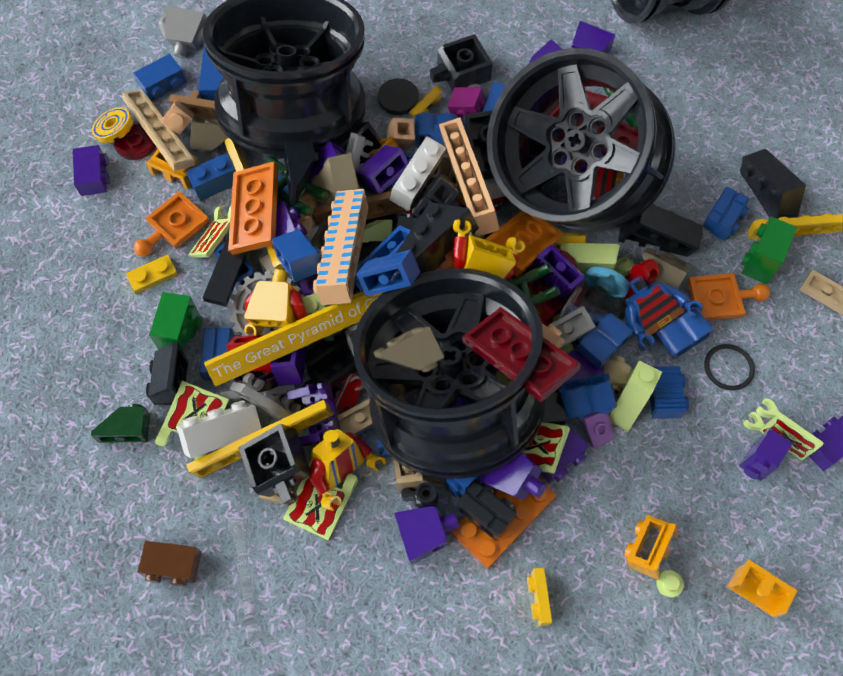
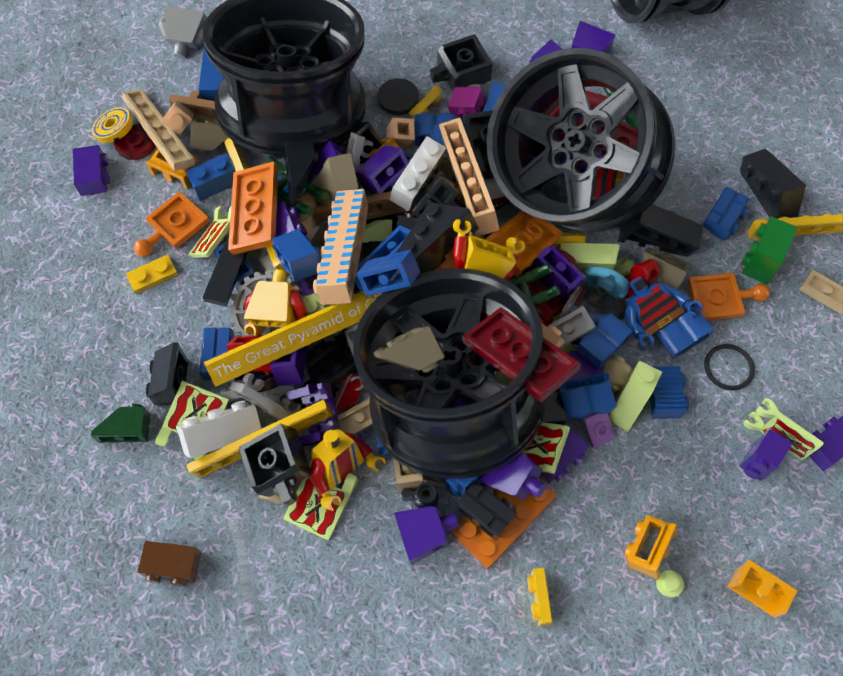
blue brick [133,53,186,101] -> none
green slope [149,292,202,350] -> none

